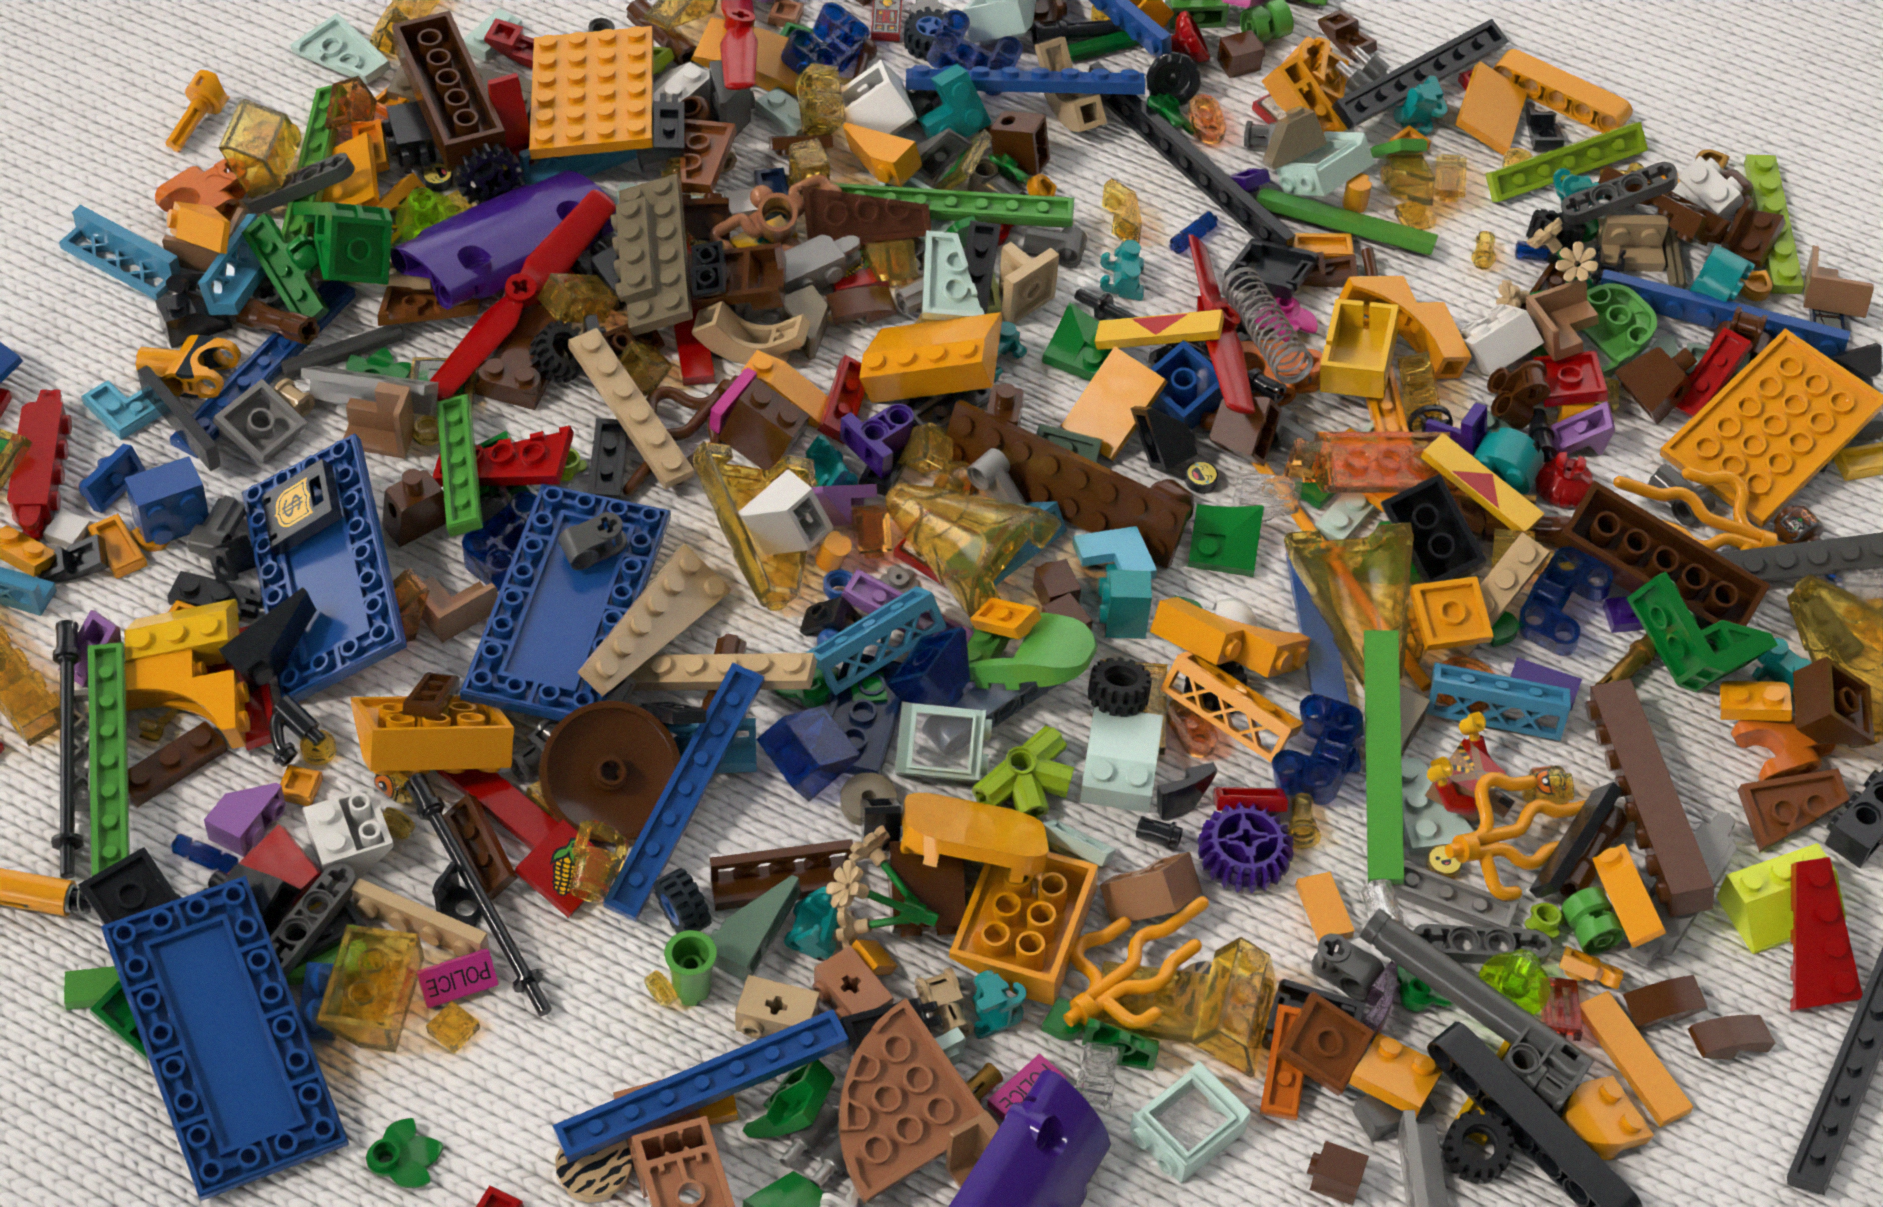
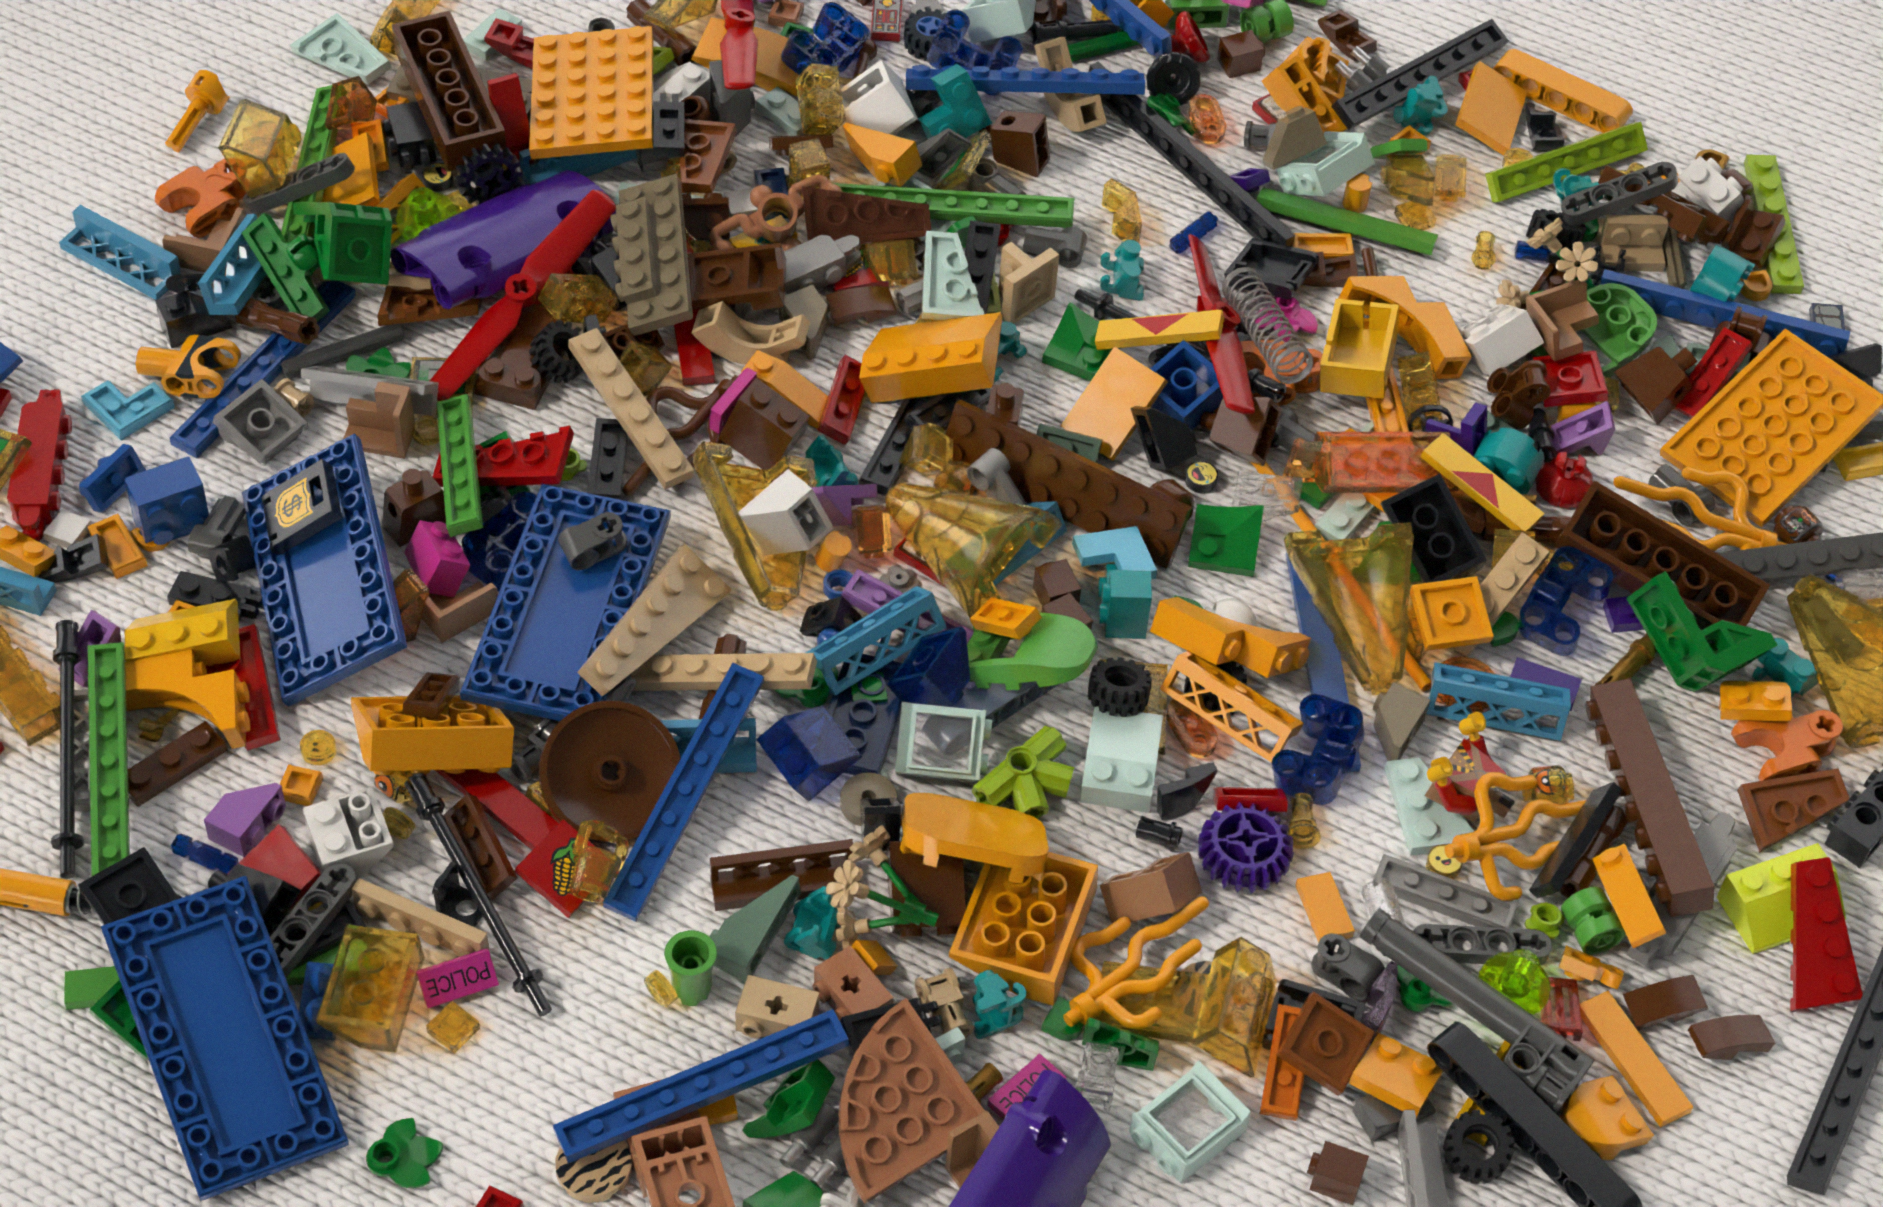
black tile [137,365,221,472] -> none
light orange slope [167,201,231,254] -> none
black slope [218,587,317,693] -> none
black plant [269,695,326,767] -> none
black tile [639,702,706,724] -> none
black wheel [654,868,712,934] -> none
black slope [691,240,727,299] -> none
dark purple tile [840,404,914,479] -> none
green plate [988,153,1029,185] -> none
light orange tile [1027,174,1057,197] -> none
light aqua plate [1044,819,1117,867] -> none
bright green tile [1364,630,1404,884] -> none
reddish brown slope [1793,656,1875,745] -> none
medium nougat panel [1803,245,1874,318] -> none
none -> dark pink brick [404,520,470,597]

